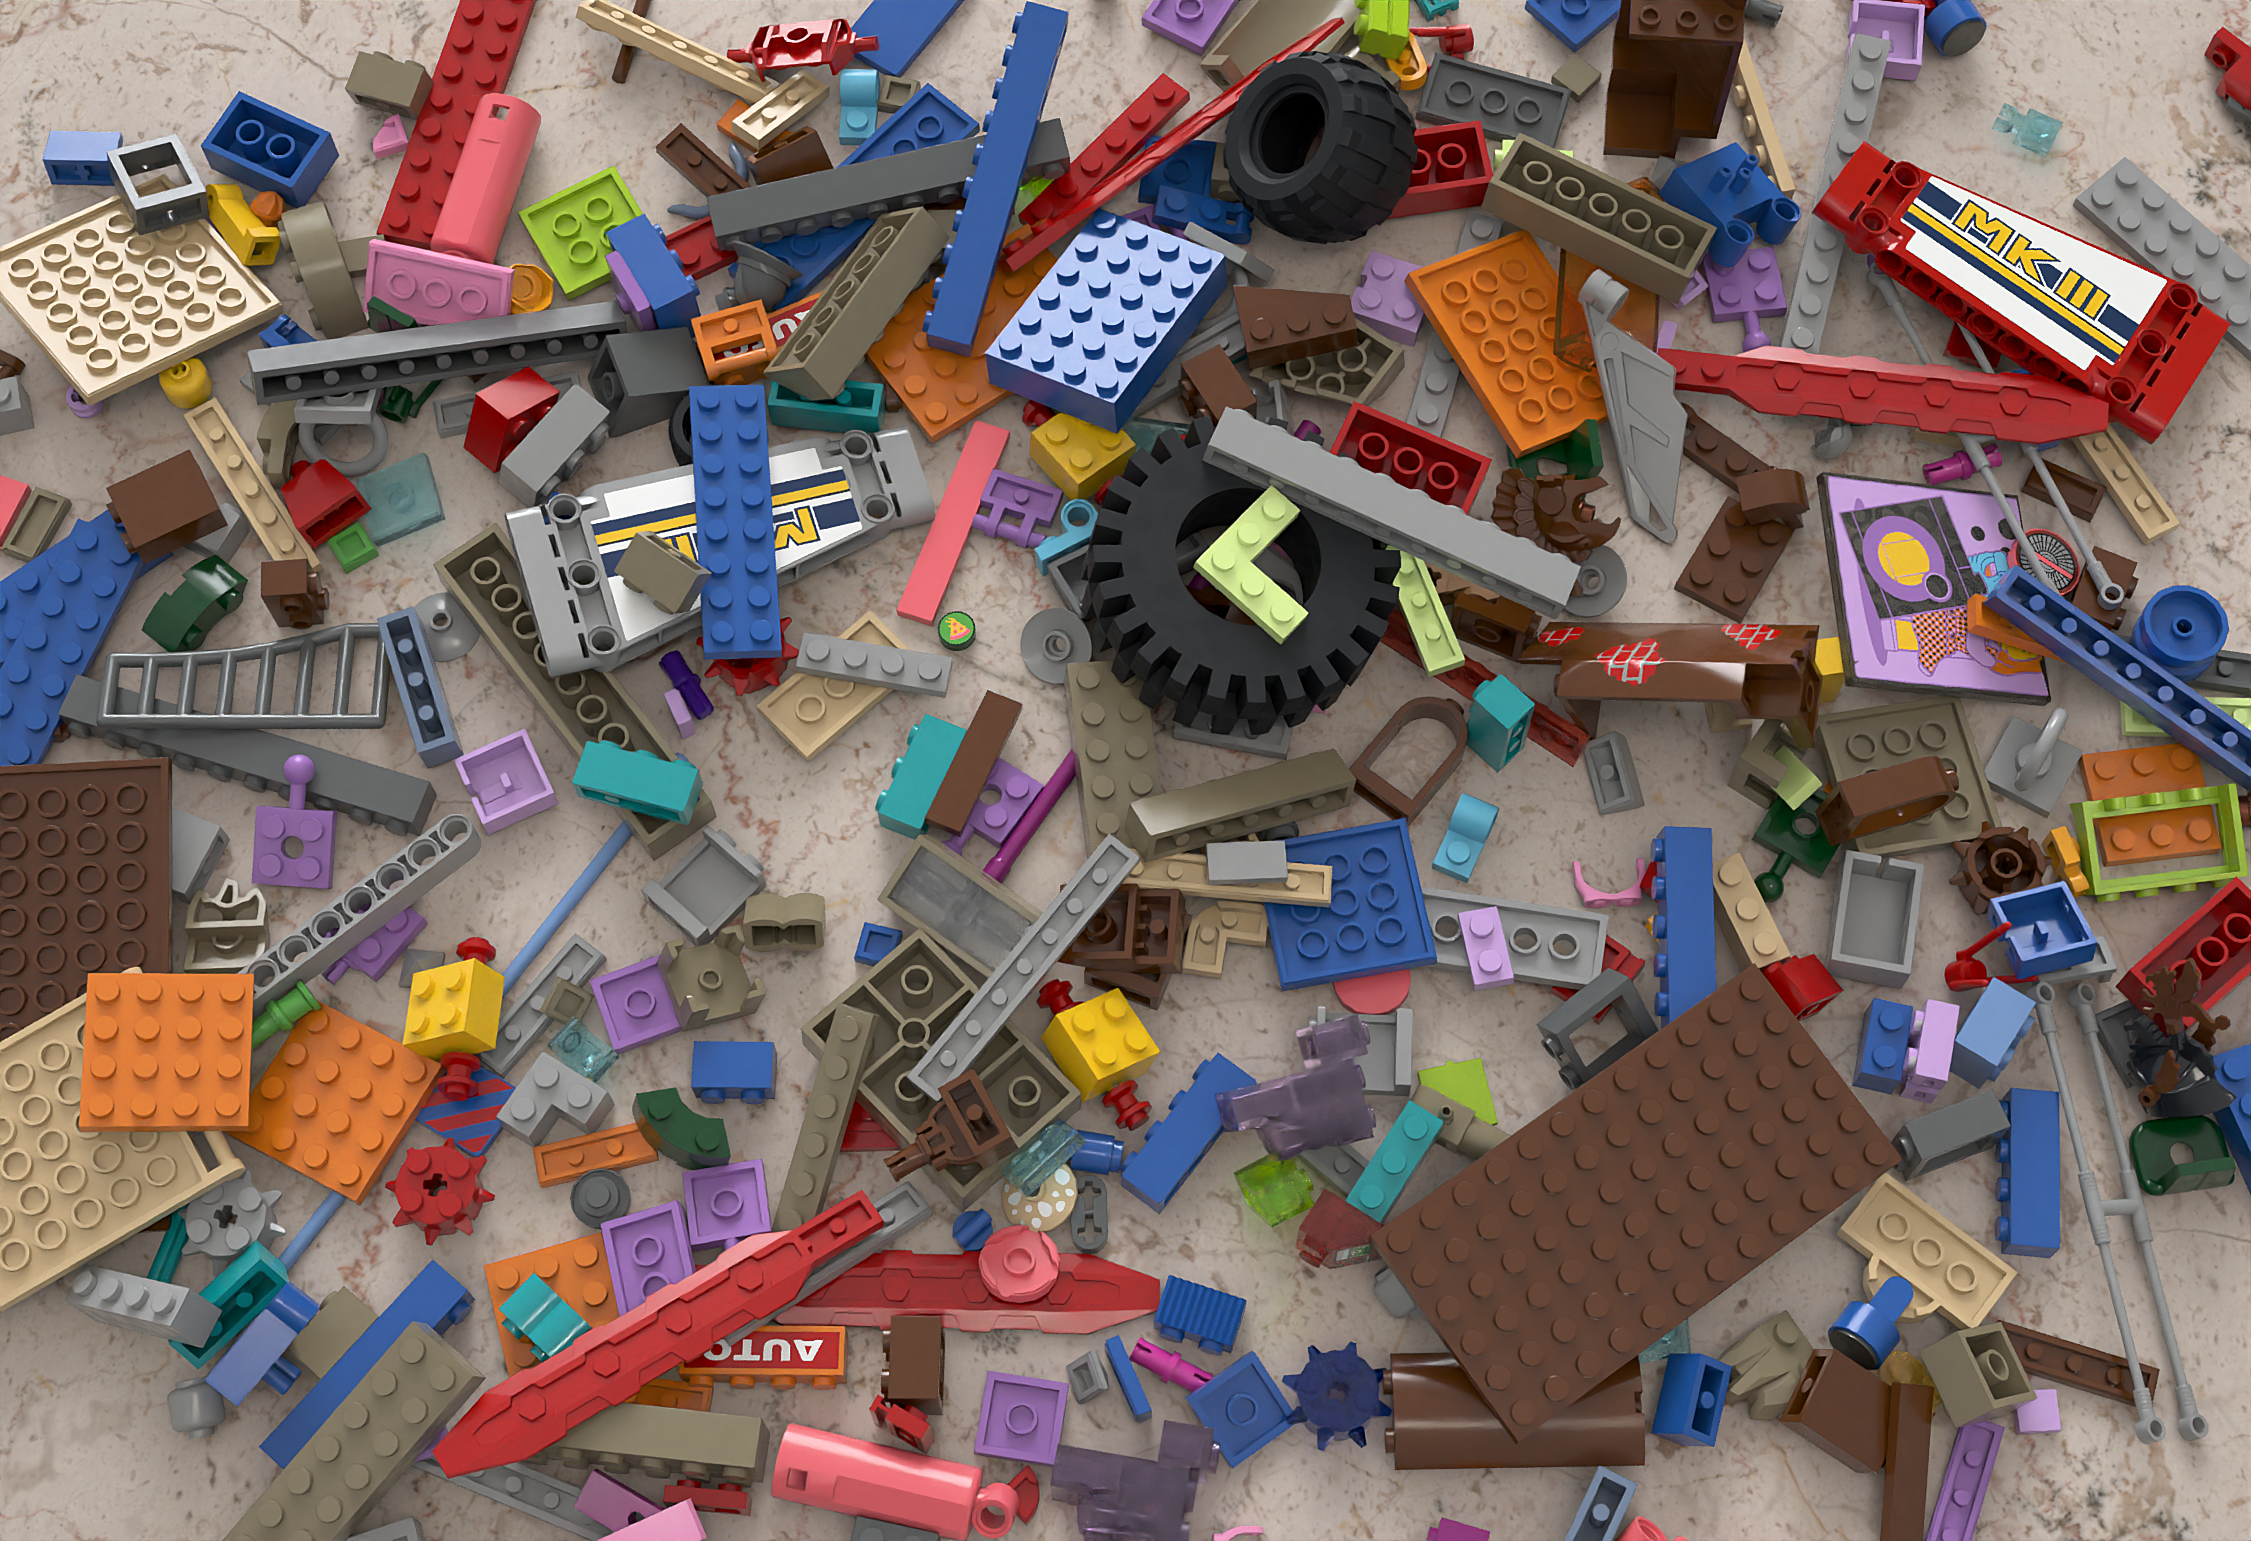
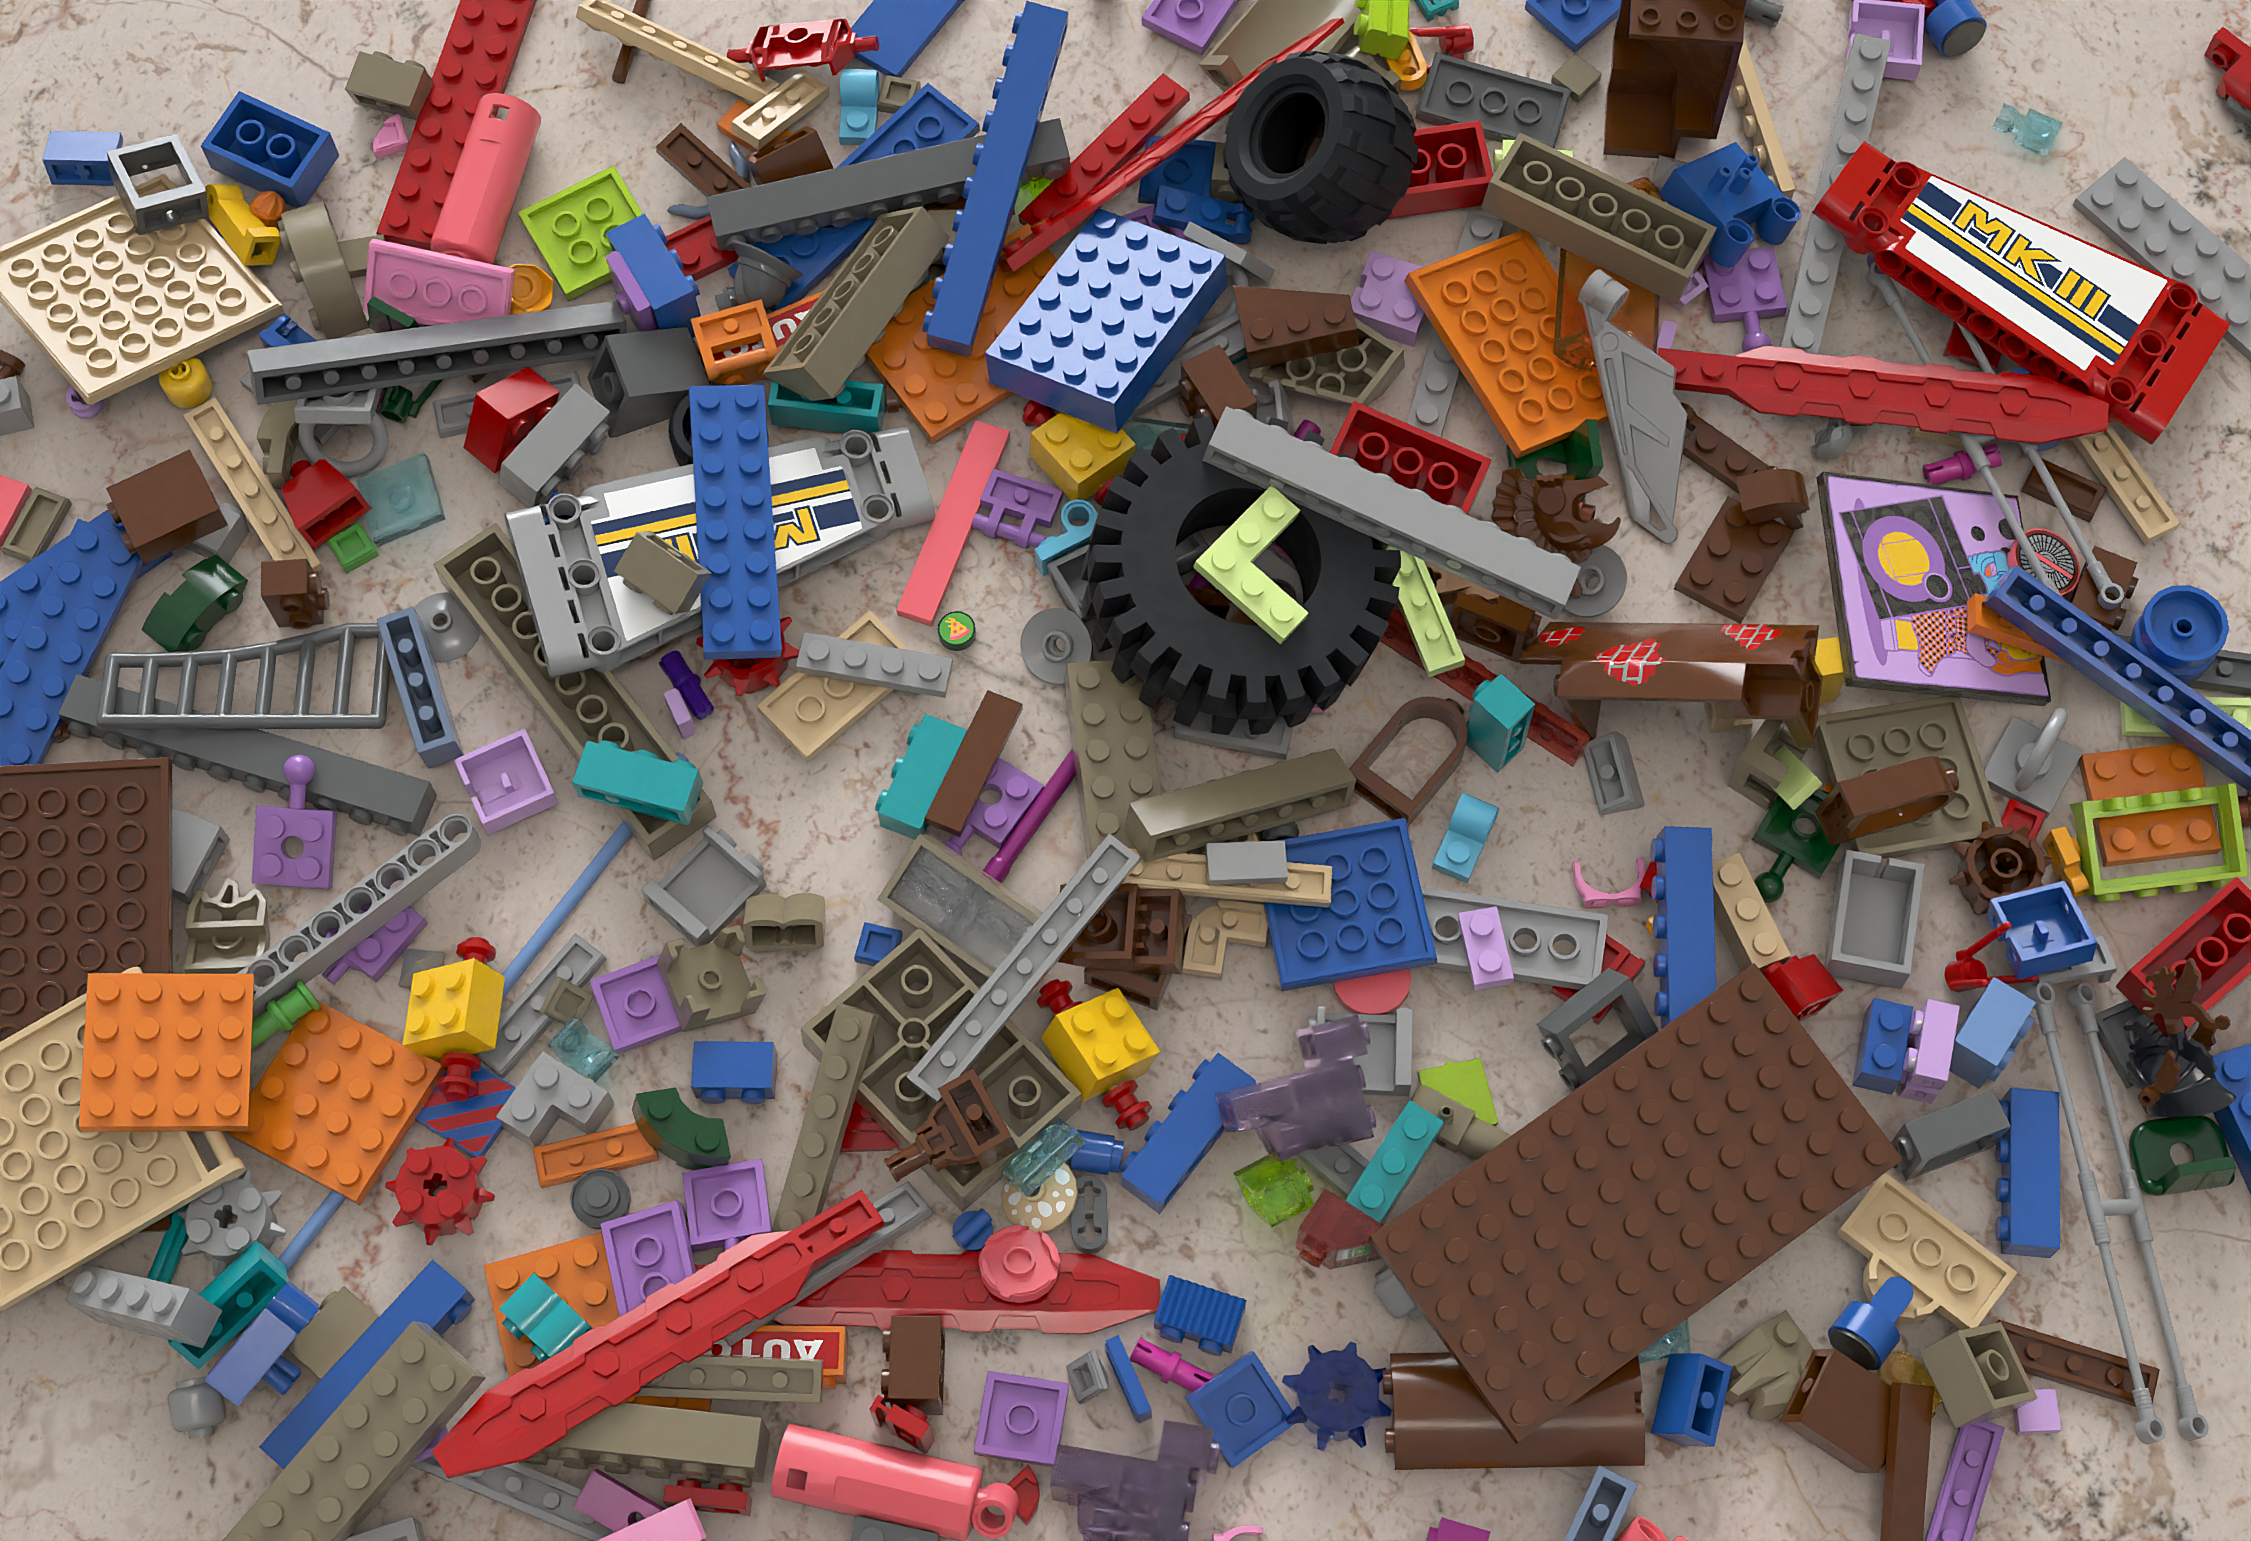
none -> dark tan plate [634,1355,824,1403]
none -> red tile [2000,798,2047,841]

